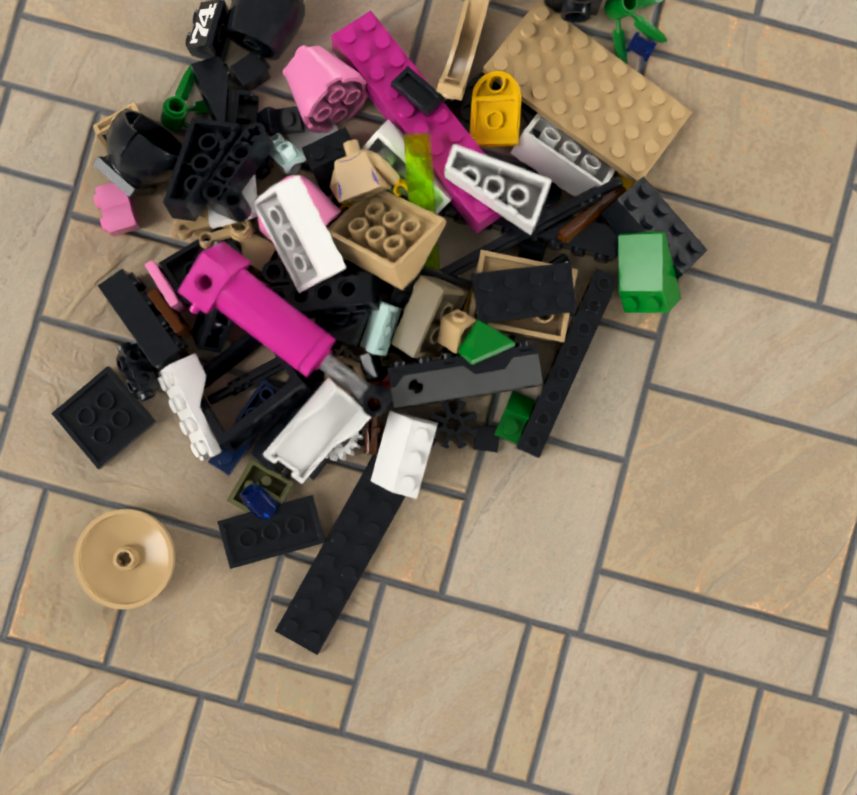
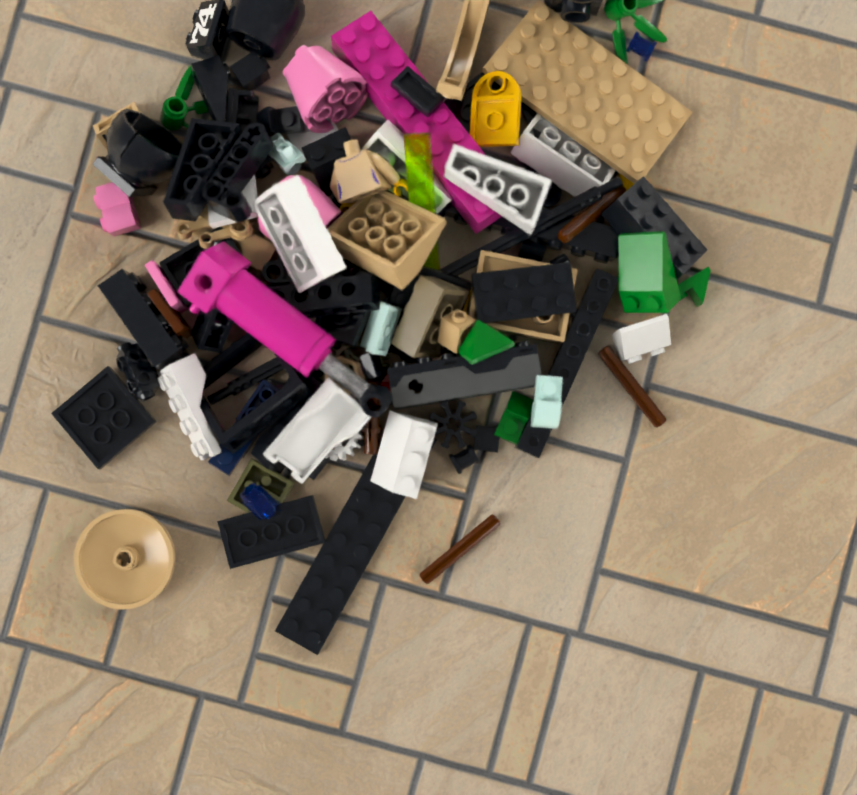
none -> reddish brown axle [420,514,501,584]
none -> black bush [449,444,480,474]
none -> light aqua brick [531,375,563,429]
none -> reddish brown axle [598,346,666,428]
none -> white slope [611,314,671,364]
none -> green slope [678,267,711,307]

